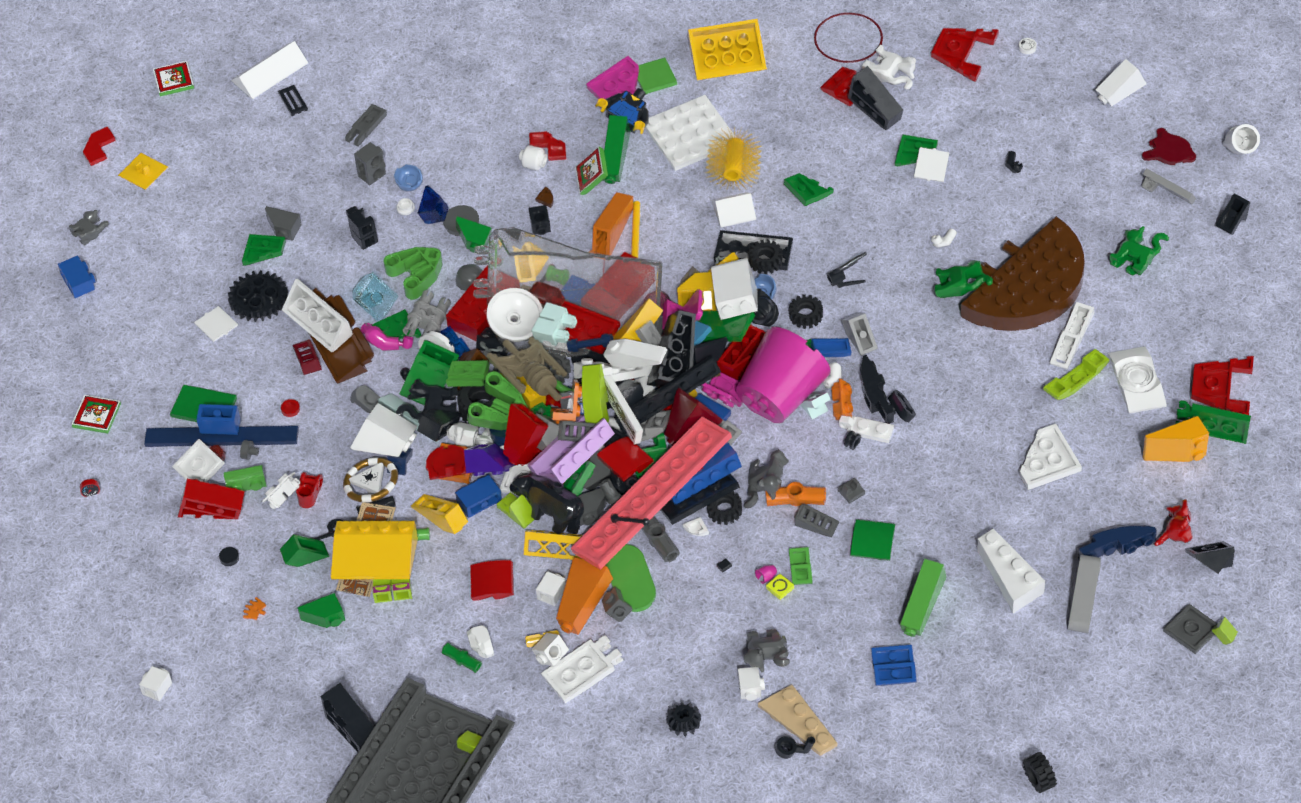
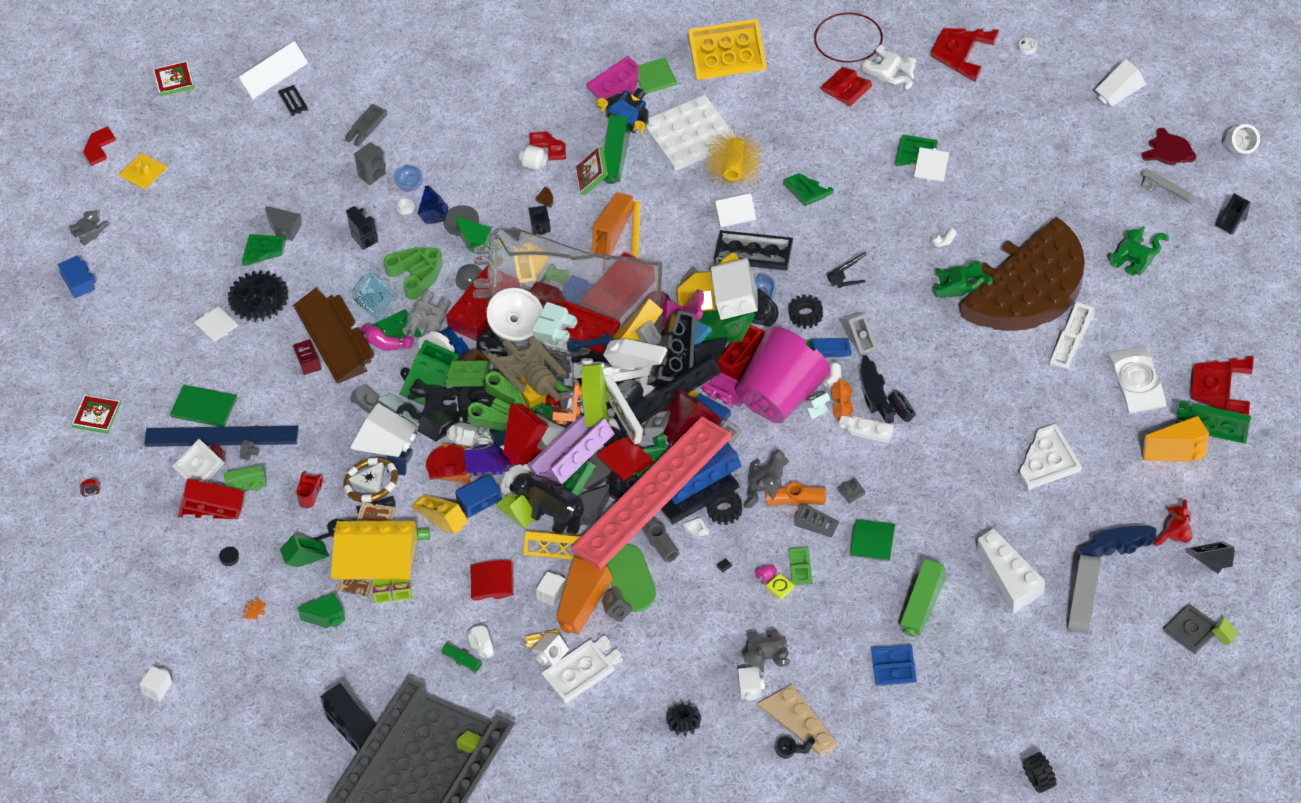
blue brick [196,404,241,435] -> none
white hinge [262,472,300,509] -> none
red tile [281,399,300,417] -> none
white slope [282,279,353,352] -> none
dark grey slope [558,420,596,442] -> none
dark grey pin [599,478,622,506] -> none
black hinge [610,514,650,526] -> none
black tyre [749,239,783,275] -> none
black bush [844,431,861,450] -> none
black wedge [848,66,903,130] -> none
black arm [1005,151,1023,173] -> none
lime slope [1043,349,1110,400] -> none

